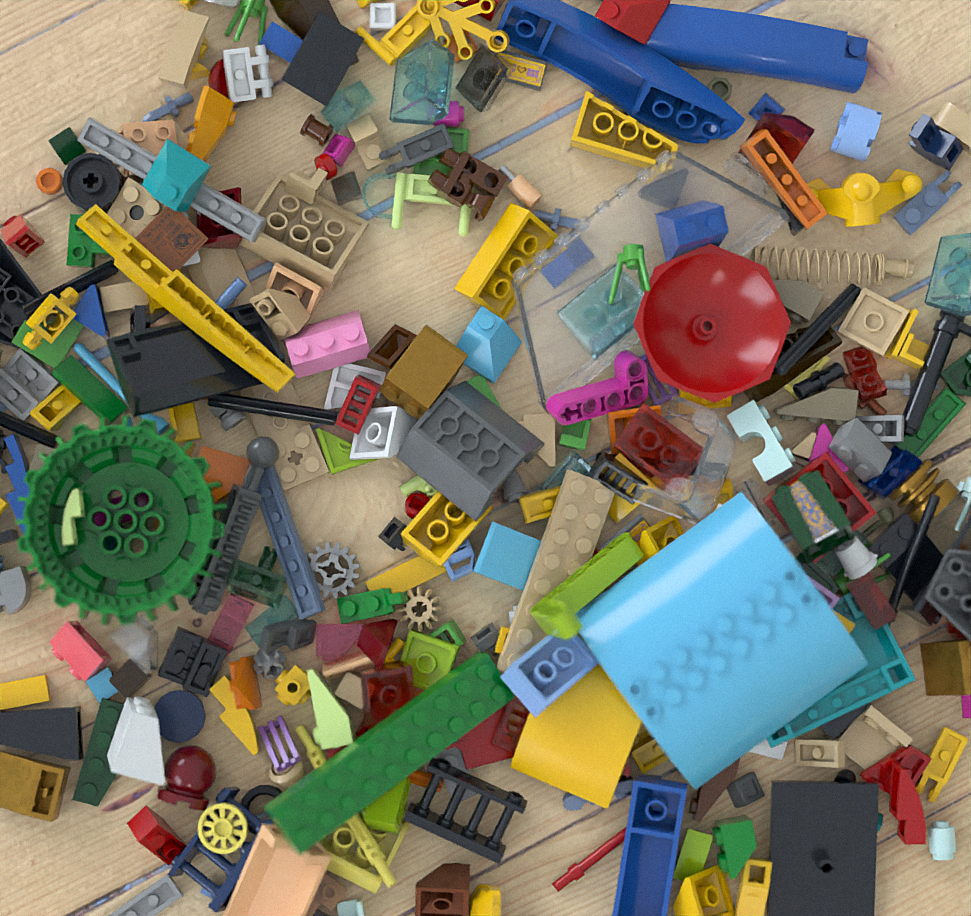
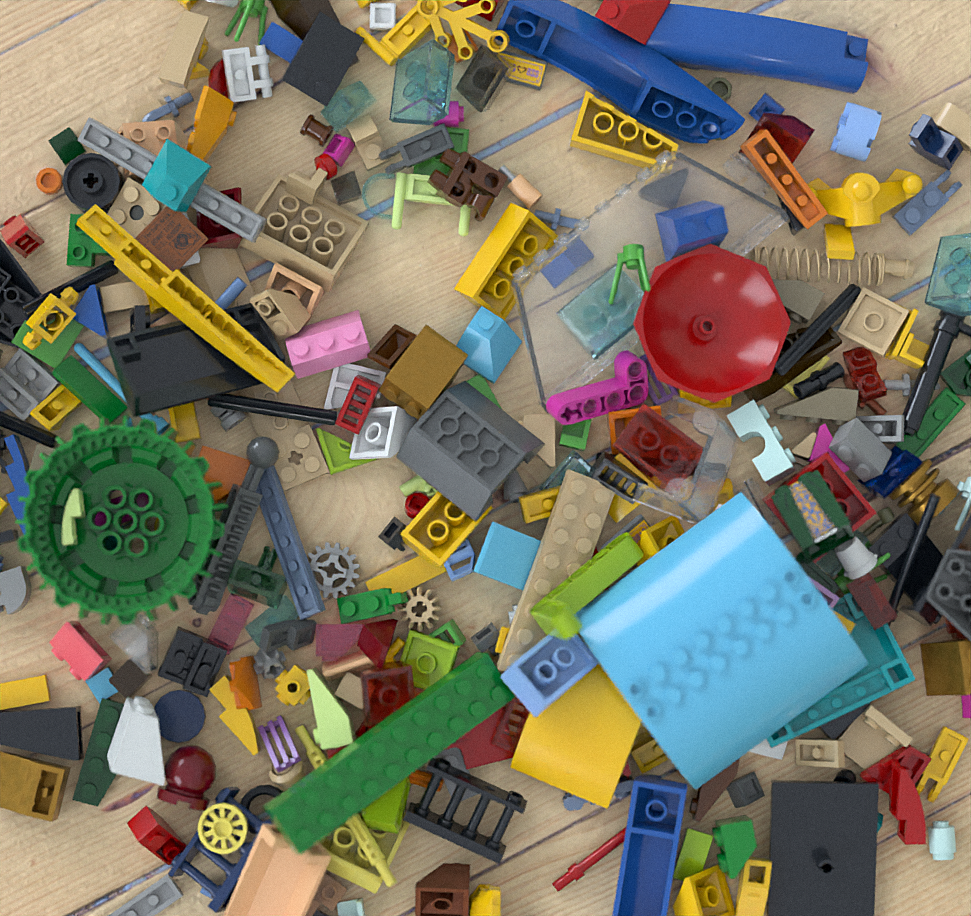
none -> yellow tile [823,223,855,260]

